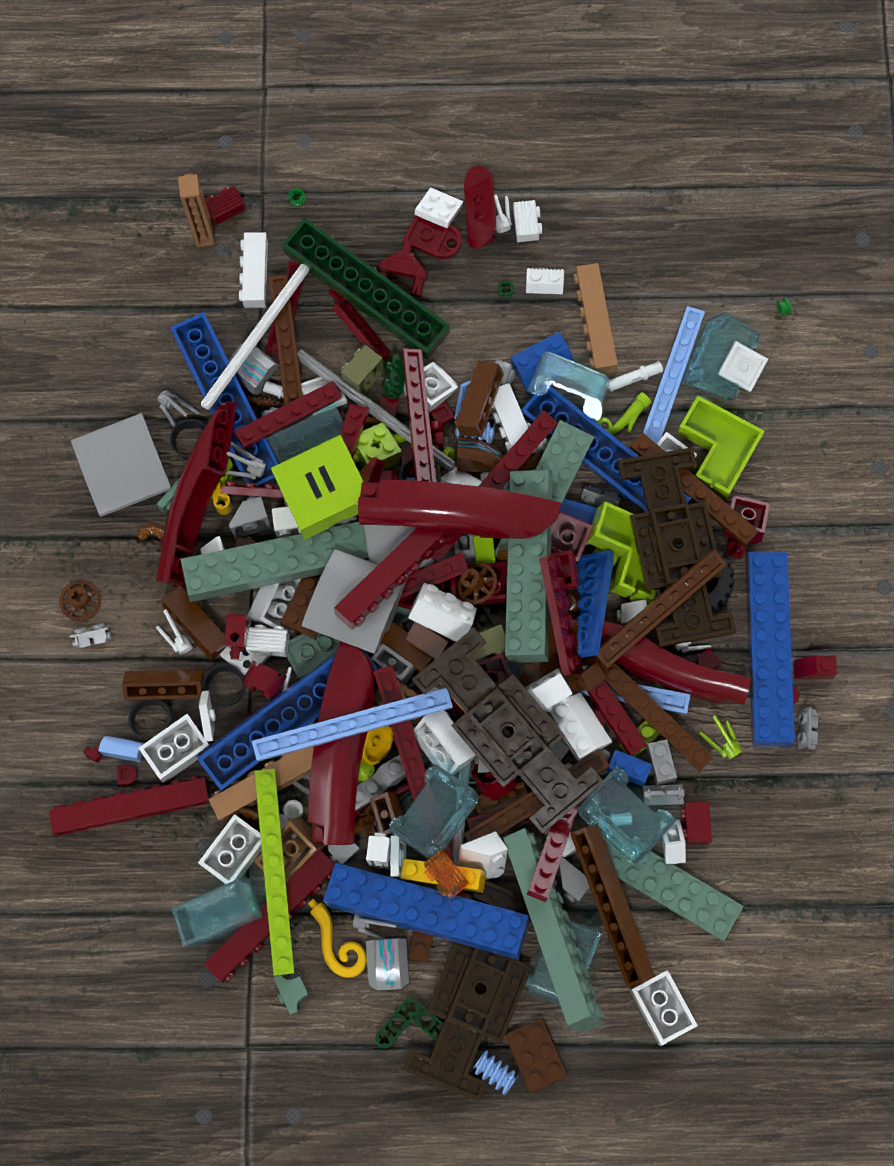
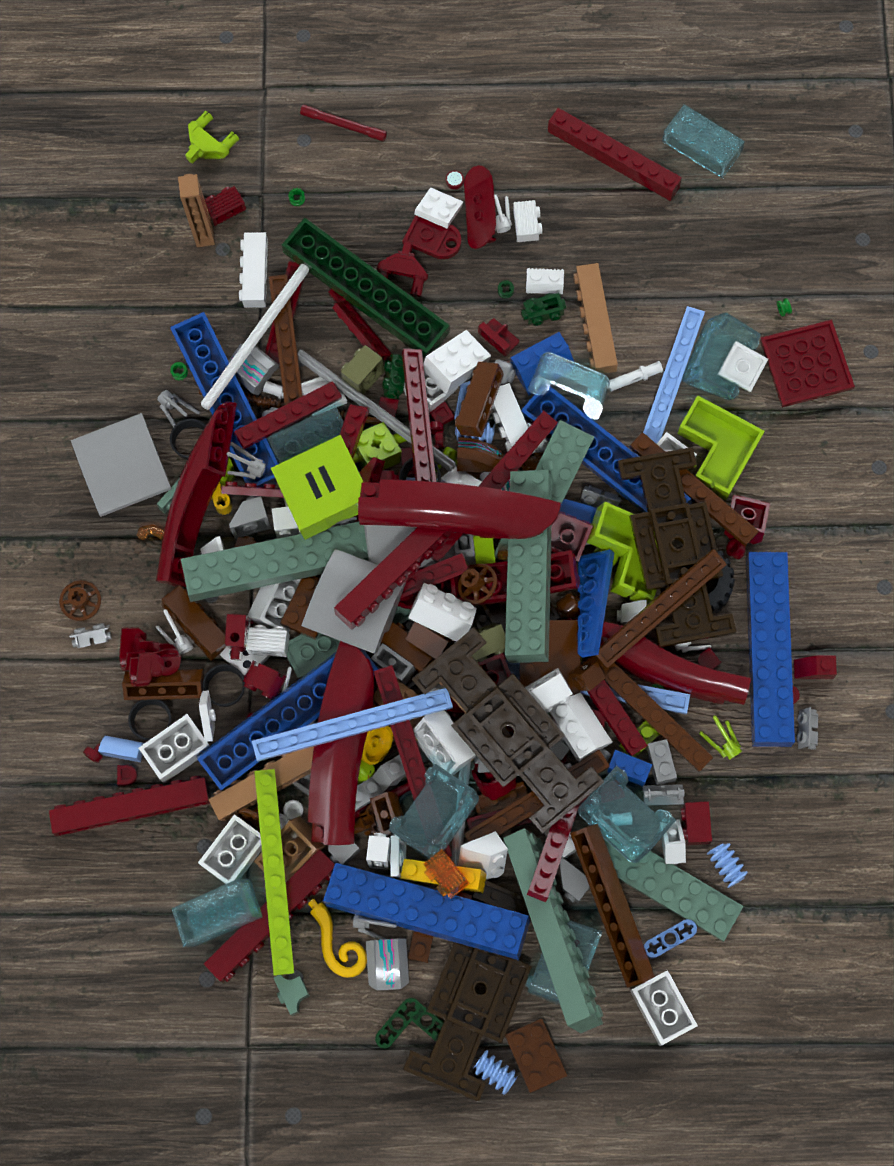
dark red plate [539,553,581,676] -> none
lime plant [596,392,652,435] -> none
none -> dark red piece [119,627,181,687]
none -> green bush [170,362,188,381]
none -> lime connector [185,111,239,164]
none -> dark red piece [300,104,387,142]
none -> white brick [423,330,491,394]
none -> tile [446,170,464,190]
none -> dark red panel [478,318,519,357]
none -> dark green brick [521,293,566,326]
none -> dark red brick [548,108,682,201]
none -> medium blue beam [644,919,697,958]
none -> clear light blue brick [662,104,745,178]
none -> light blue piece [707,843,748,888]
none -> dark red plate [760,320,855,408]

